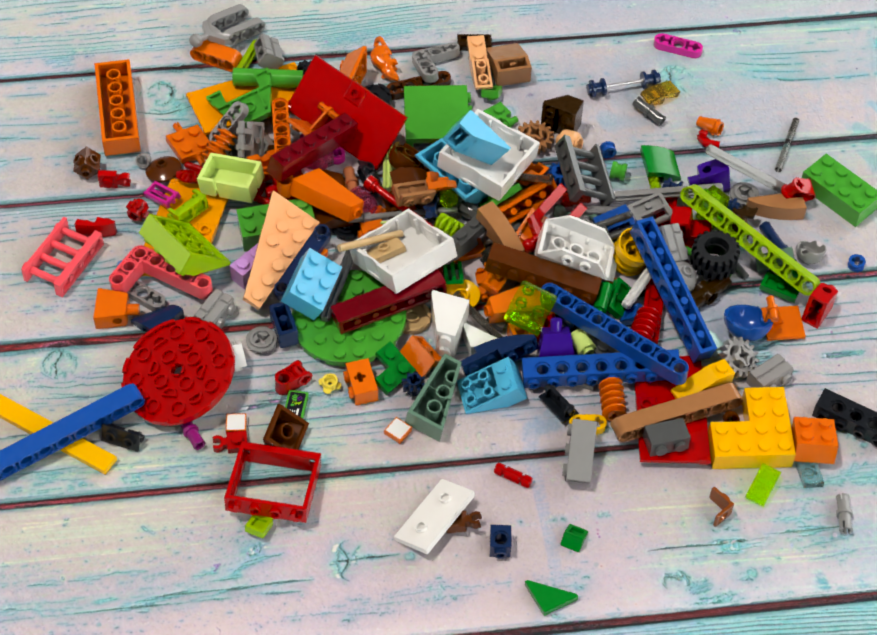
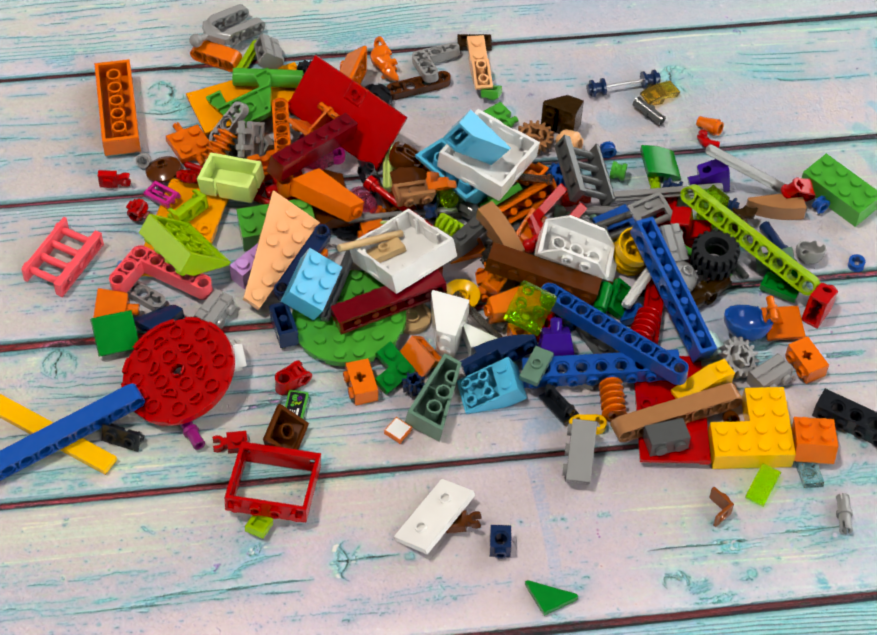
reddish brown brick [73,146,101,179] -> none
red slope [74,217,117,237] -> none
white tile [226,413,247,432] -> none
light grey gear [246,326,277,354] -> none
light yellow plate [319,373,341,394] -> none
nougat pin [343,166,361,198] -> none
bright green panel [404,85,472,147] -> none
green tile [443,261,464,284] -> none
medium nougat slope [486,43,532,86] -> none
red axle [494,462,533,488] -> none
green slope [560,524,589,552] -> none
yellowish green brick [571,329,596,355] -> none
dark pink beam [654,33,703,58] -> none
light grey gear [730,182,759,207] -> none
clear smoke bar [775,118,800,172] -> none
none -> green slope [90,310,138,357]
none -> sand green plate [519,346,554,386]
none -> orange brick [785,336,829,384]
none -> blue bush [812,196,830,214]

